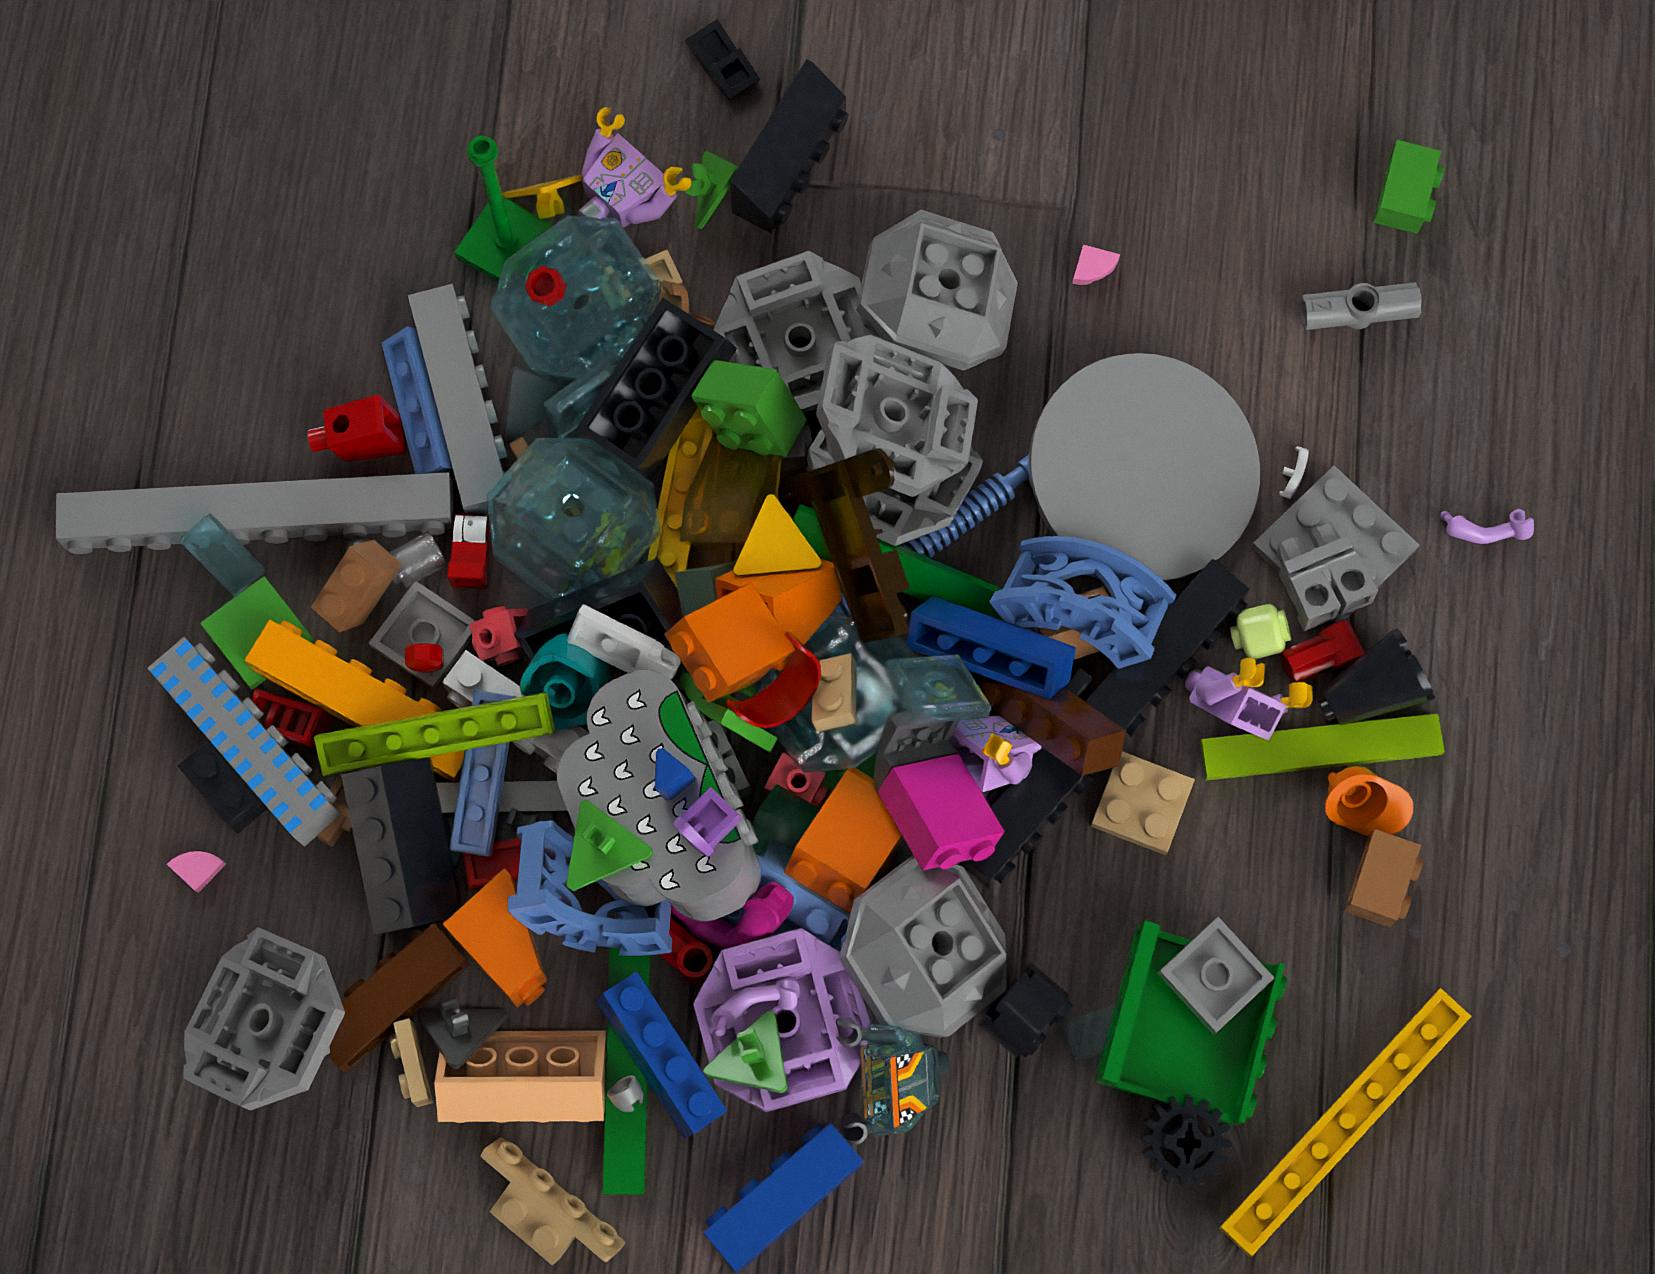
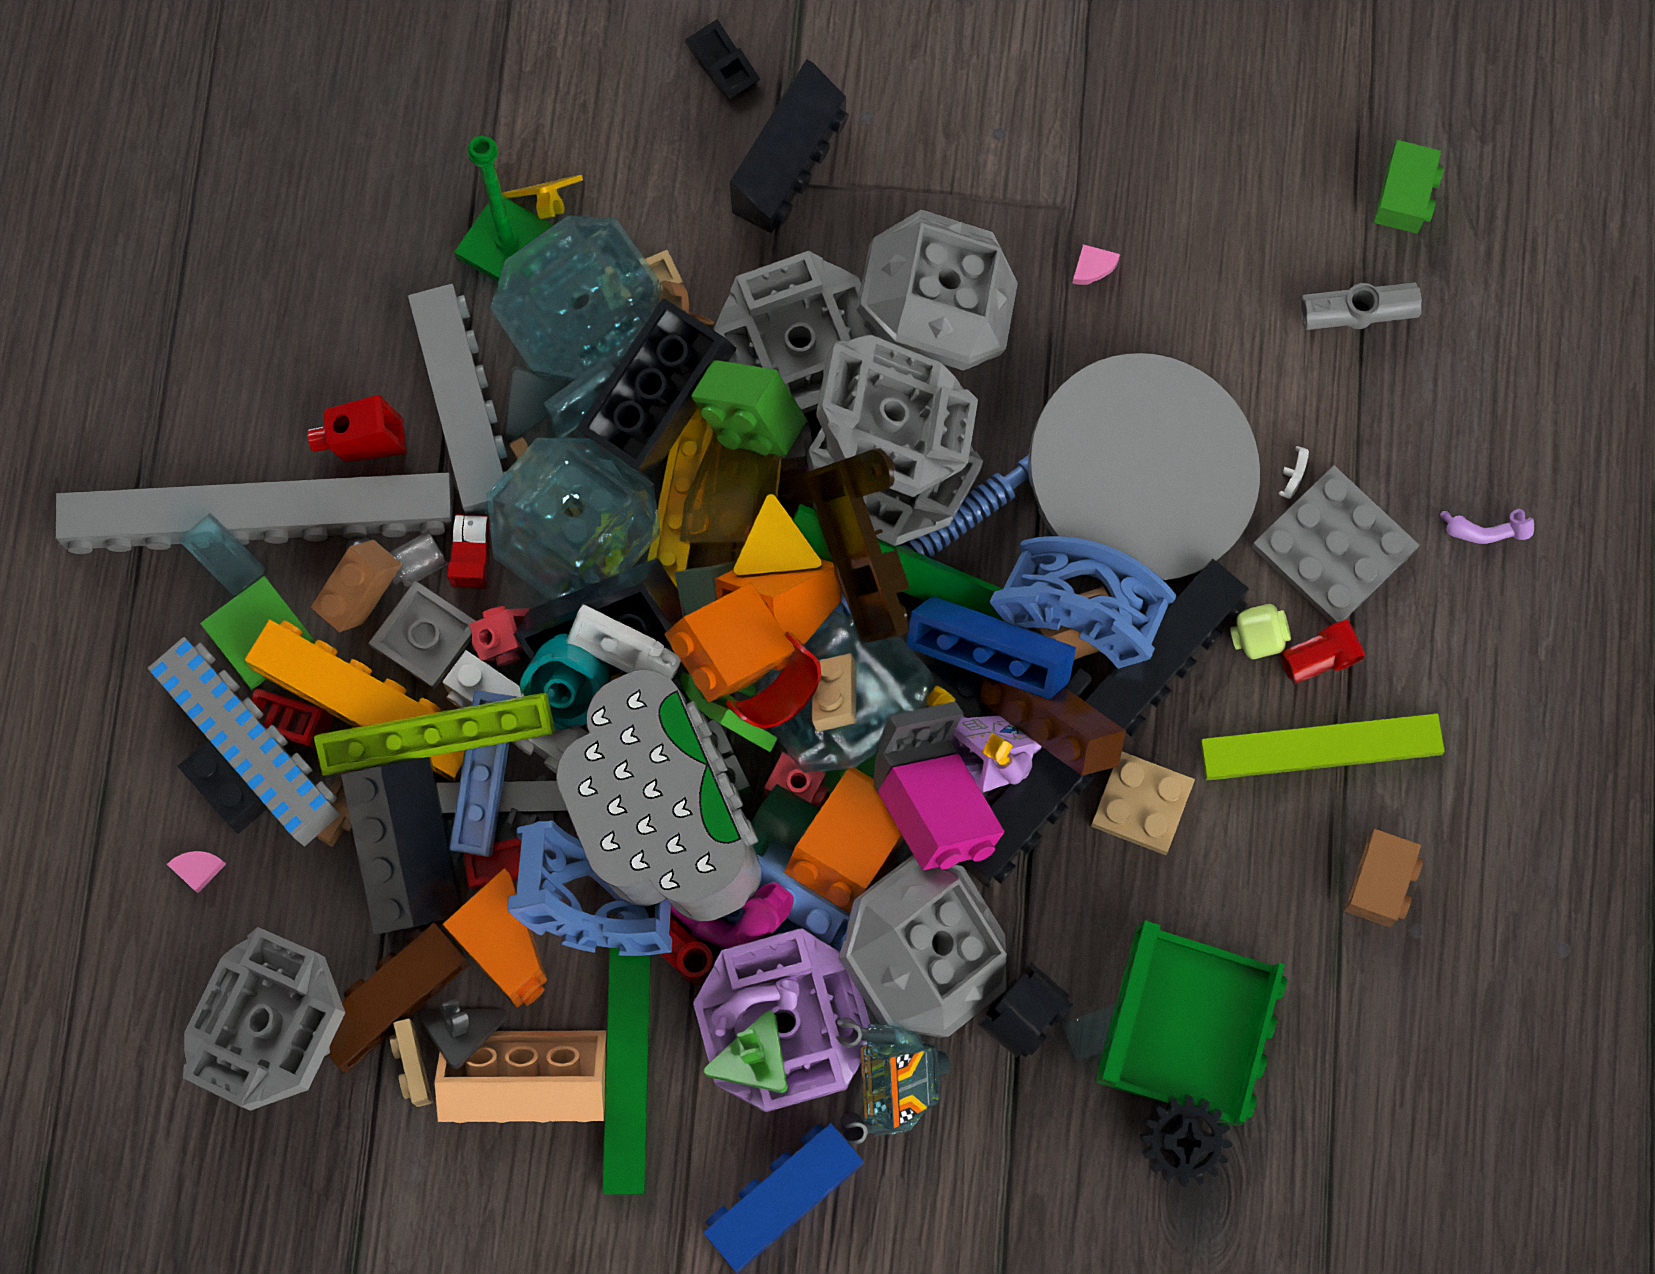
medium blue tile [381,326,453,474] -> none
red tile [405,643,444,672] -> none
tan bracket [480,1137,625,1266] -> none
red tile [525,266,567,307] -> none
bright green piece [567,800,653,891] -> none
lavender torso [578,107,691,228] -> none
blue brick [595,971,727,1139] -> none
light grey hinge [607,1075,644,1112] -> none
blue slope [655,748,696,800] -> none
medium lavender tile [673,787,742,857] -> none
bright green piece [684,151,739,229] -> none
clear light blue tile [883,654,992,724] -> none
light grey plate [1157,917,1274,1034] -> none
lavender torso [1185,658,1313,741] -> none
yellow plate [1219,988,1472,1257] -> none
light grey hips [1277,522,1378,631] -> none
black cone [1318,628,1435,725] -> none
orange piece [1325,766,1413,836] -> none

